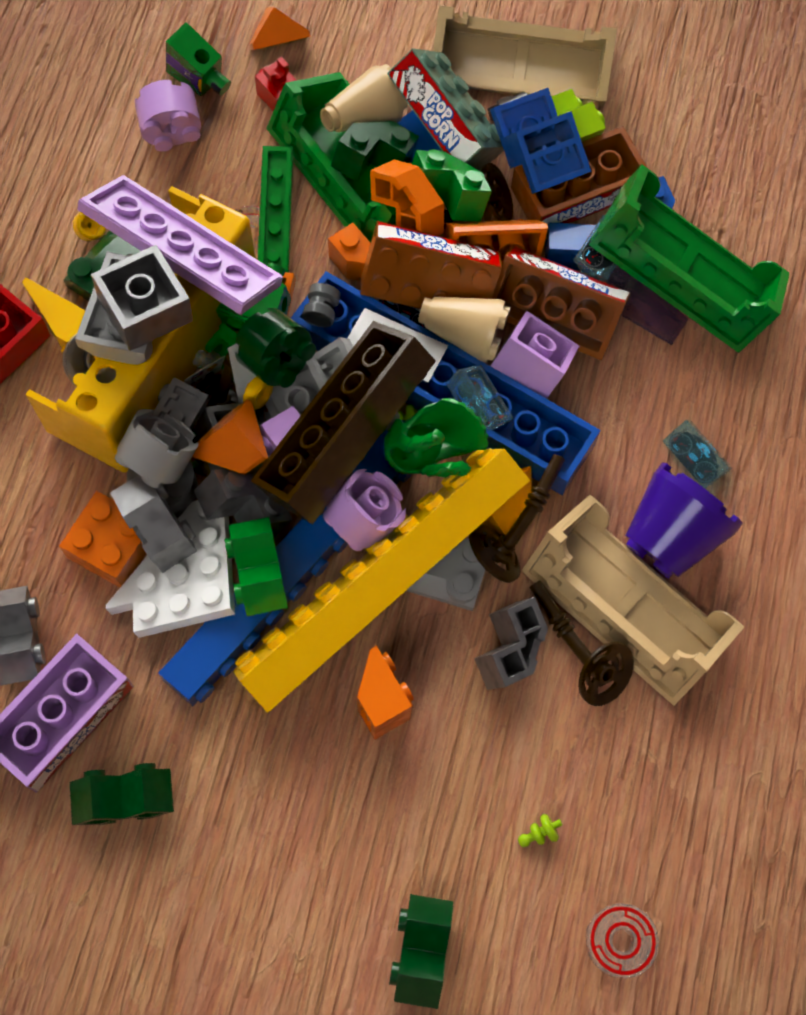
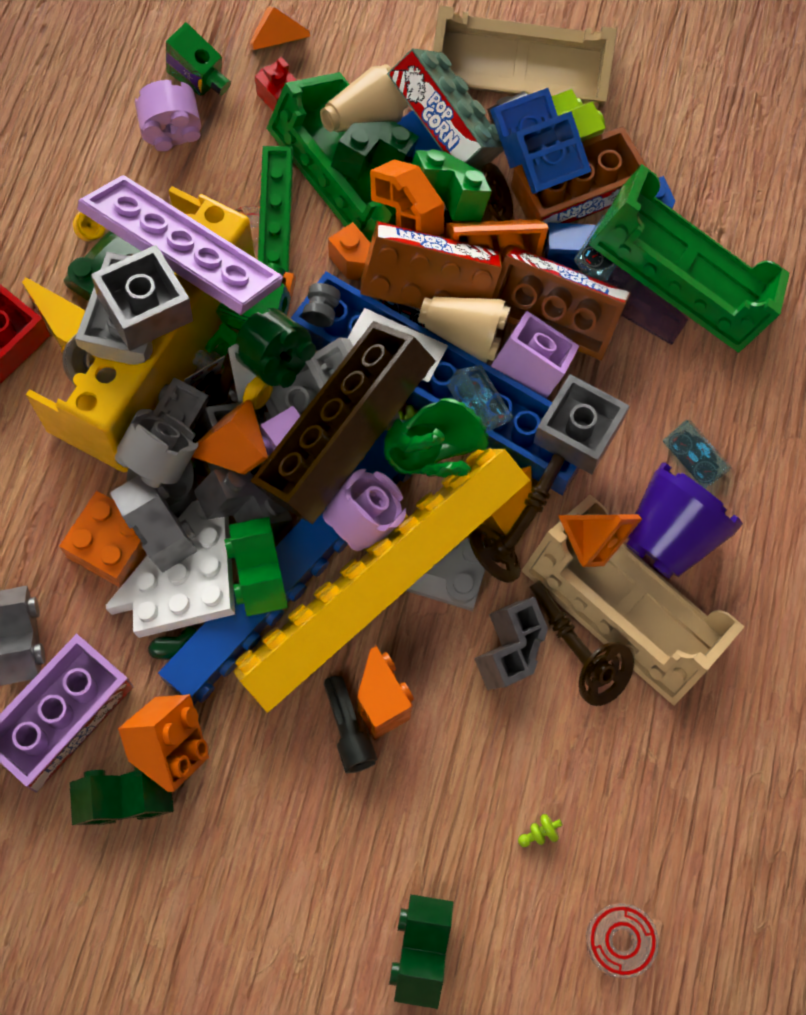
none -> orange slope [118,694,209,792]
none -> dark green arm [148,626,197,660]
none -> pearl dark grey piece [324,675,378,773]
none -> flat silver brick [533,374,629,475]
none -> orange slope [558,514,642,567]

